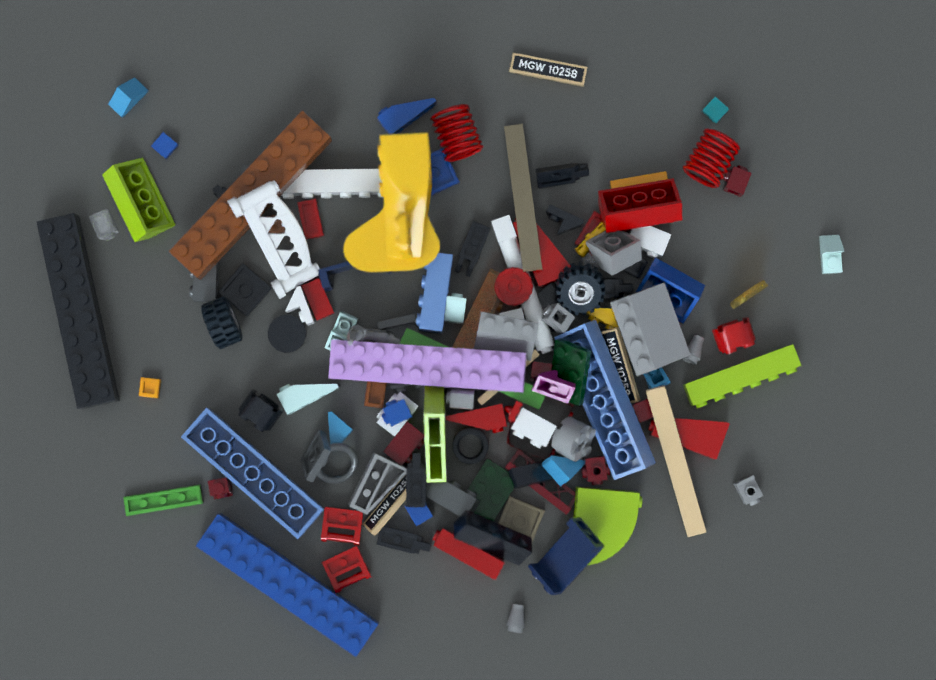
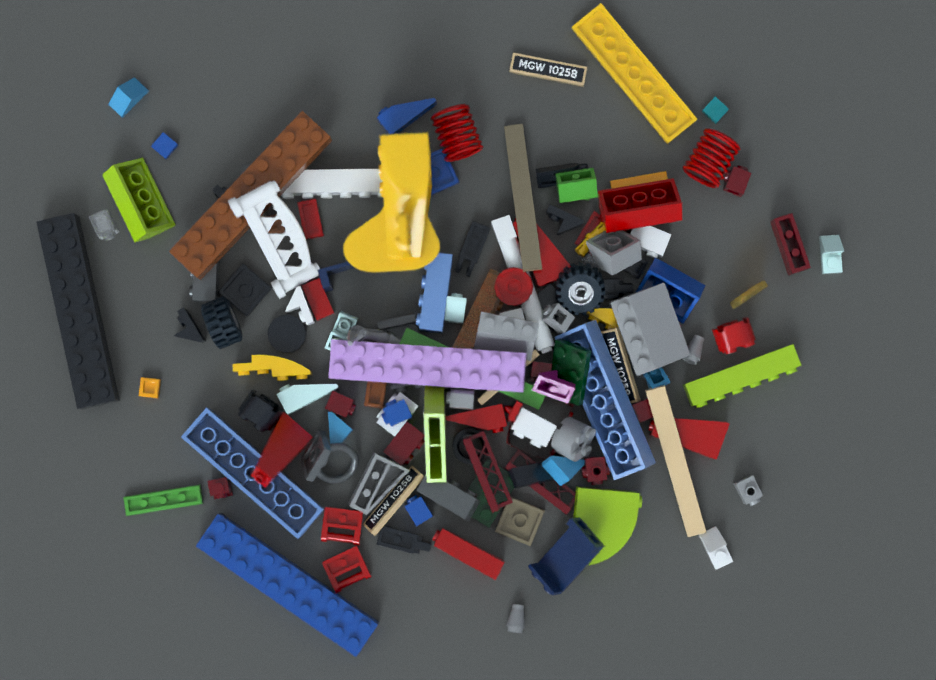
black hinge [406,453,426,507] -> none
black brick [454,510,532,565] -> none
none -> black slope [174,307,206,343]
none -> yellow slope [233,355,312,381]
none -> red slope [251,412,313,488]
none -> dark red brick [325,391,356,418]
none -> dark red fence [462,431,513,513]
none -> bright green brick [555,168,598,203]
none -> yellow plate [571,3,698,144]
none -> white slope [699,526,733,570]
none -> dark red brick [770,213,811,276]

